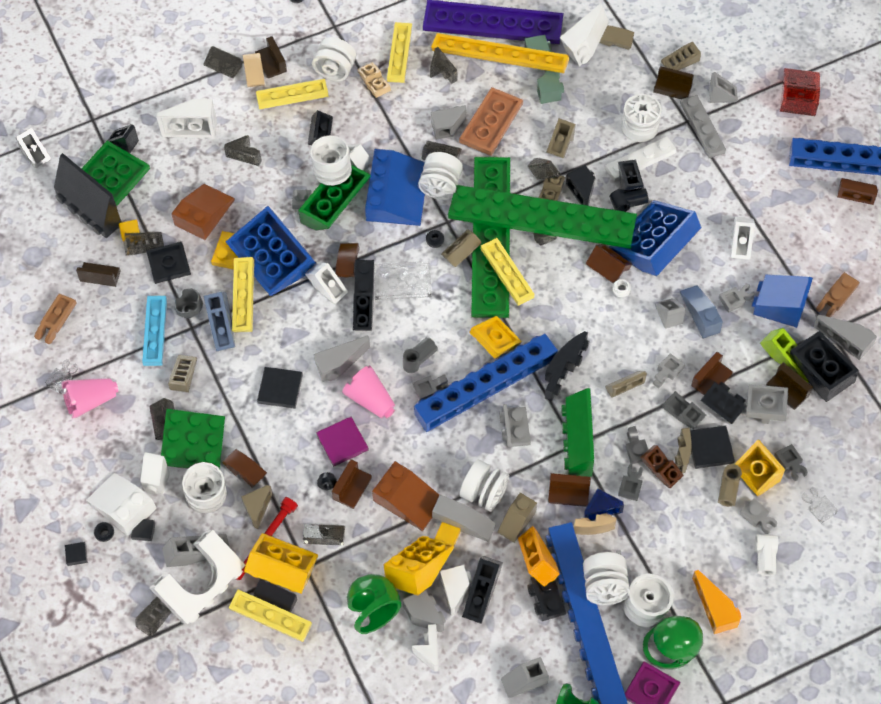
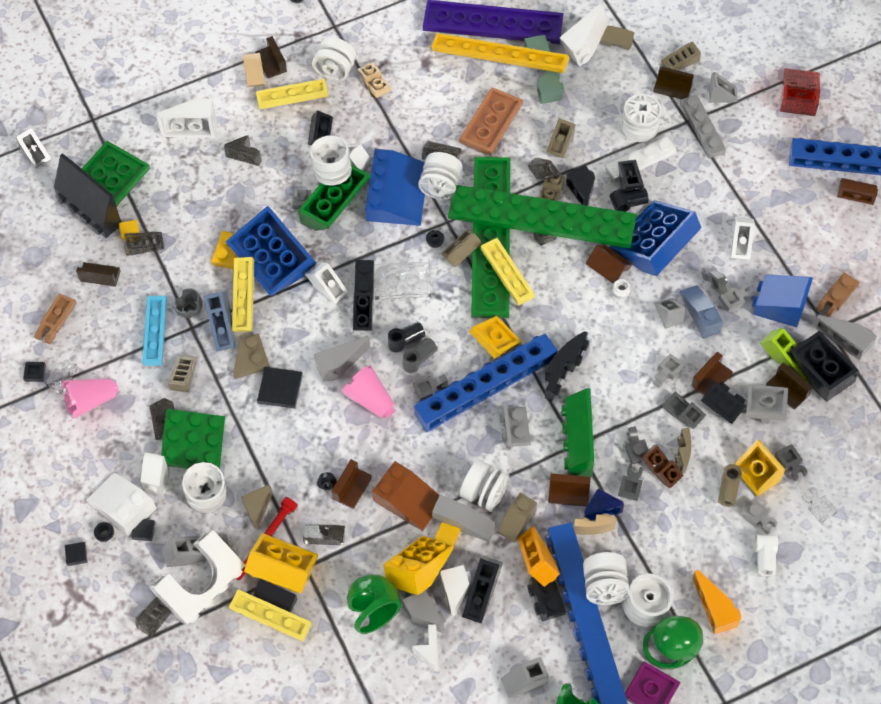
black slope [107,124,139,153] -> none
black tile [146,241,191,284] -> none
dark orange slope [171,184,235,240] -> none
clear smoke slope [204,46,242,78] -> none
reddish brown slope [222,449,267,488] -> none
magenta tile [316,417,369,467] -> none
reddish brown slope [335,243,360,278] -> none
light yellow plate [387,22,412,83] -> none
clear smoke slope [430,47,457,84] -> none
light grey slope [431,105,466,140] -> none
dark tan slope [605,371,647,398] -> none
black tile [690,425,735,469] -> none
none -> black tile [23,362,46,382]
none -> dark tan wing [233,333,270,379]
none -> black piece [388,321,426,352]
none -> flat silver plate [701,267,728,294]

